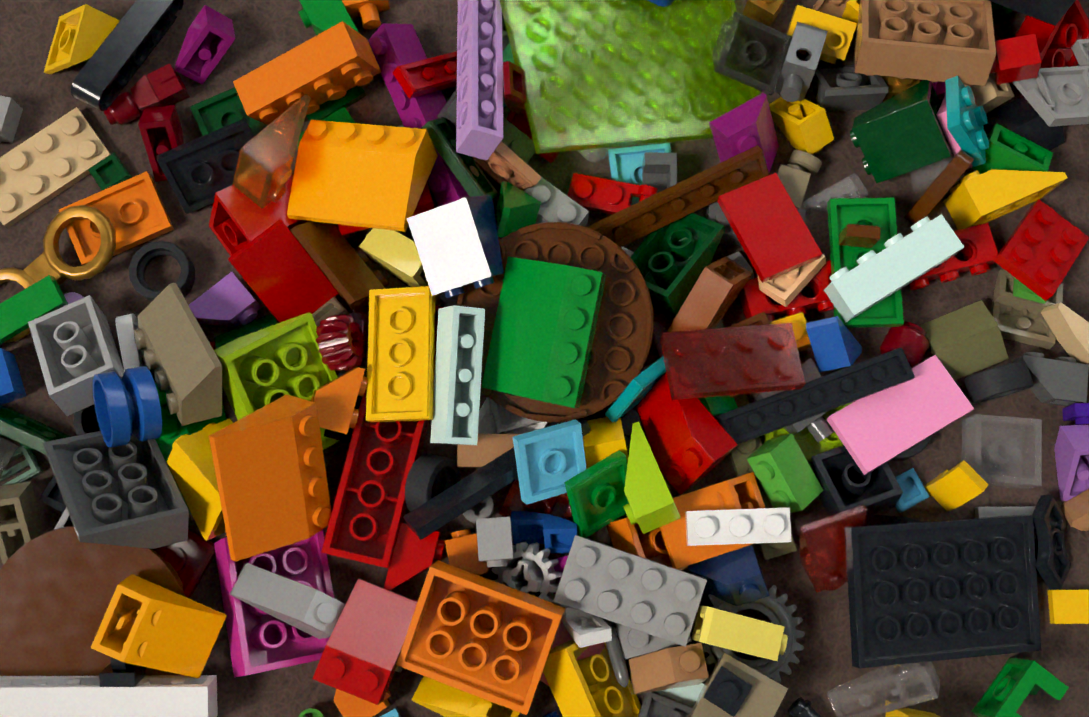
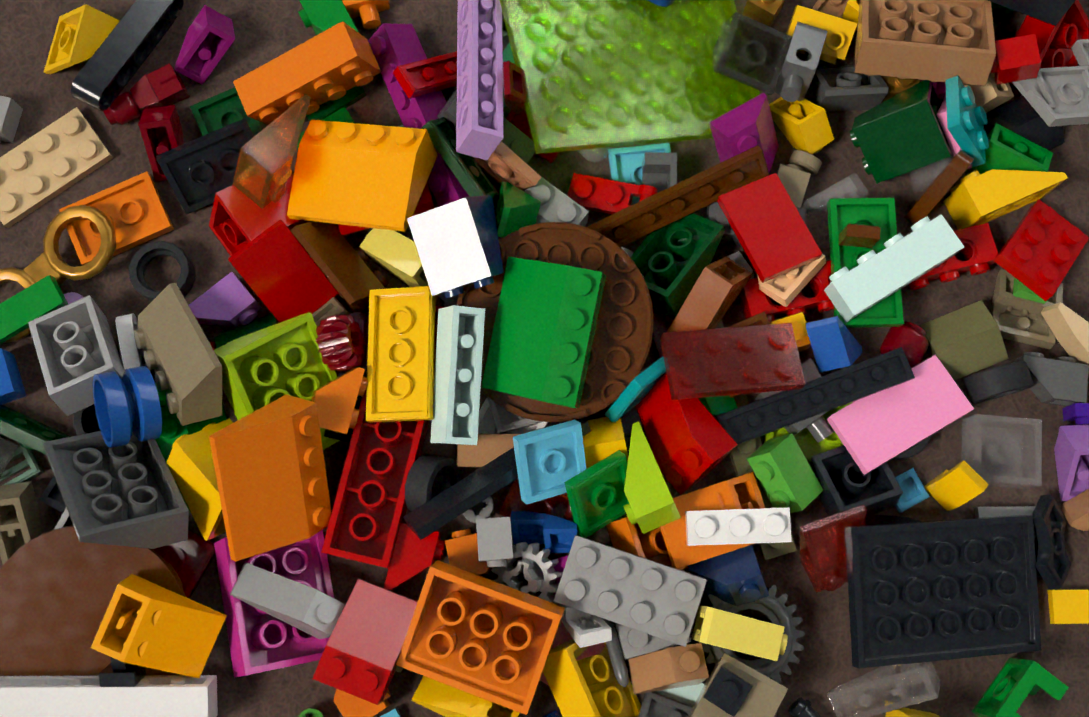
dark green tile [88,152,132,190] -> none

